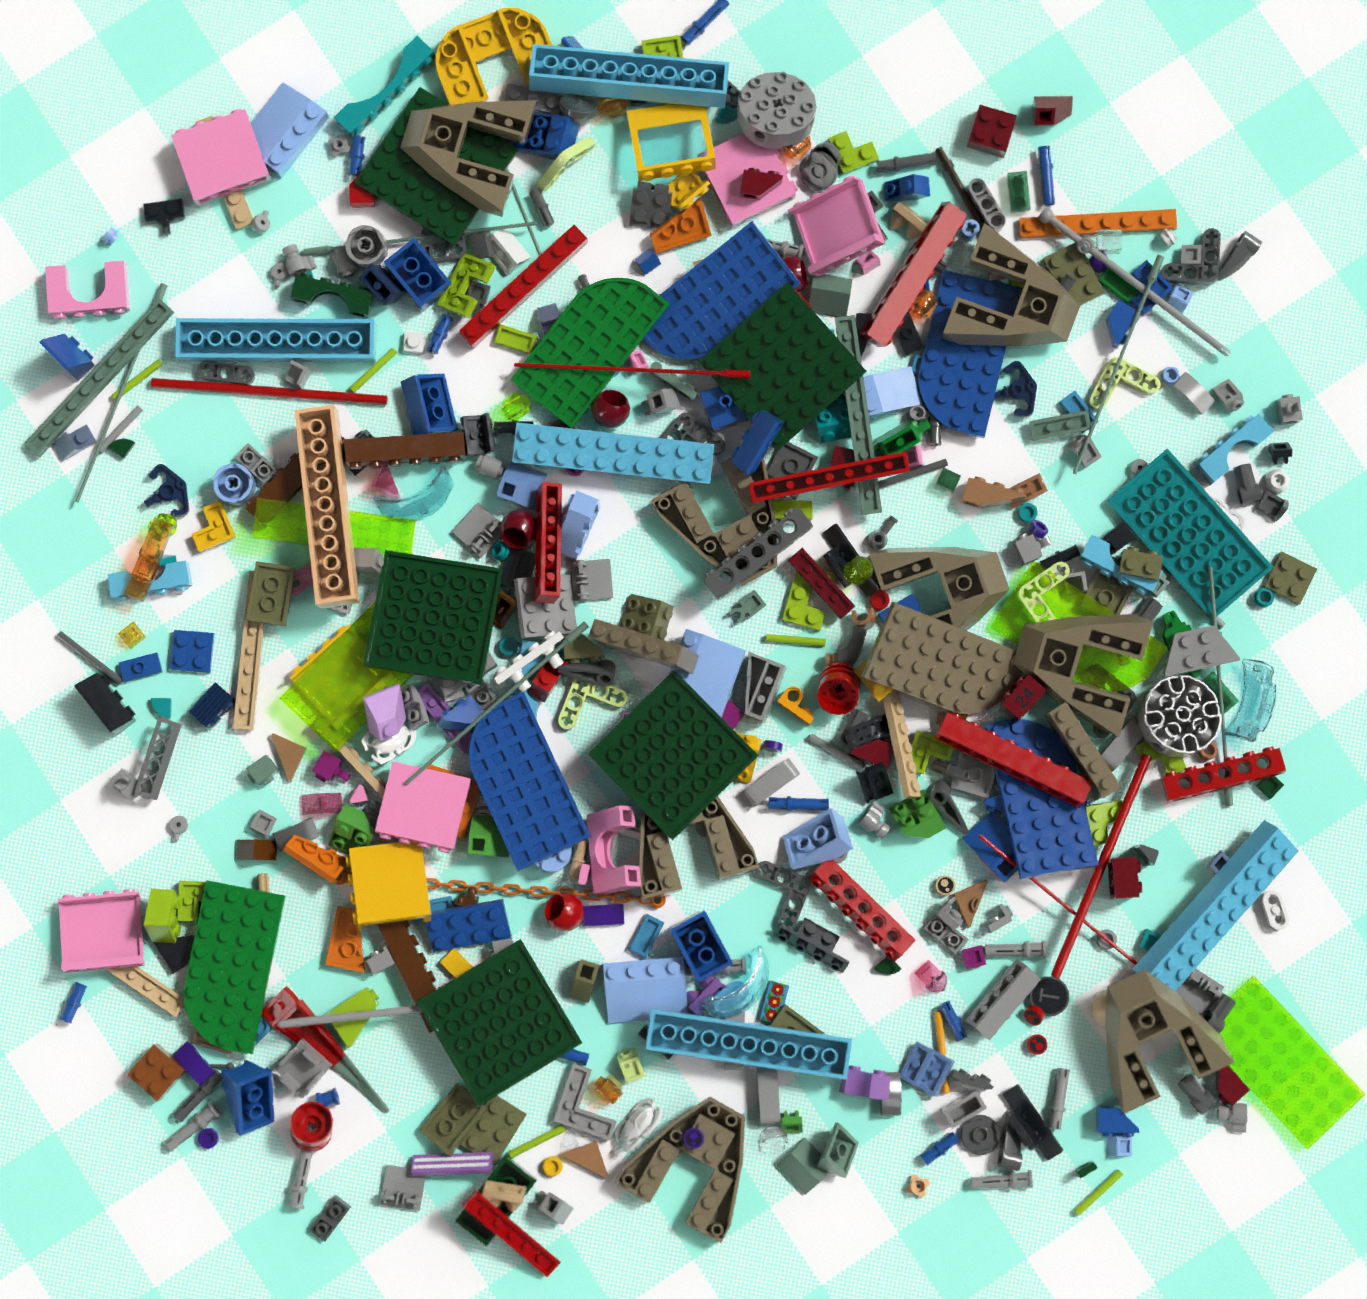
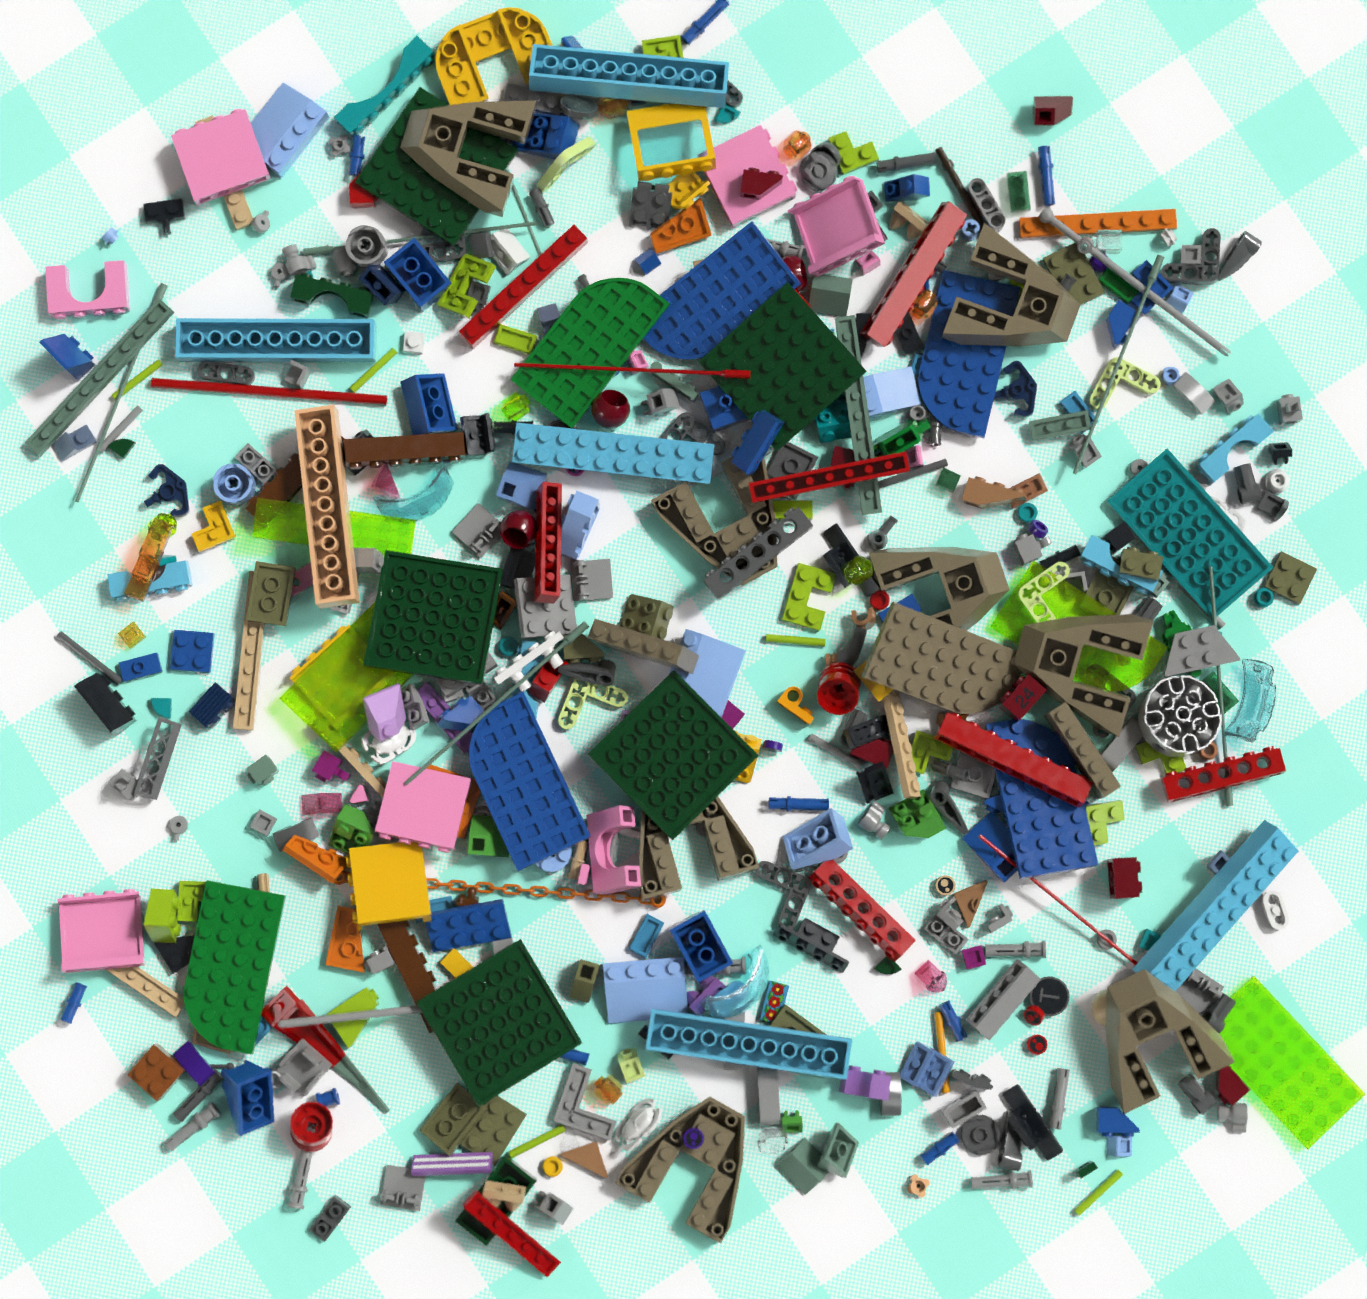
dark purple tile [198,1128,219,1149] -> none
reddish brown slope [236,839,277,861] -> none
medium nougat tile [271,733,307,782] -> none
blue pin [426,314,454,355] -> none
light grey brick [475,455,505,480] -> none
teal plate [491,542,509,561] -> none
red helmet [544,892,584,932] -> none
dark purple tile [584,904,625,926] -> none
sand green plate [730,589,767,623] -> none
light grey brick [737,72,817,149] -> none
light grey beam [742,758,801,807] -> none
light grey wedge [745,651,787,723] -> none
dark red tile [788,547,856,620] -> none
dark red brick [967,104,1017,158] -> none
red piece [1050,754,1152,979] -> none
dark grey slope [1133,844,1159,866] -> none
dark green tile [1255,776,1284,800] -> none

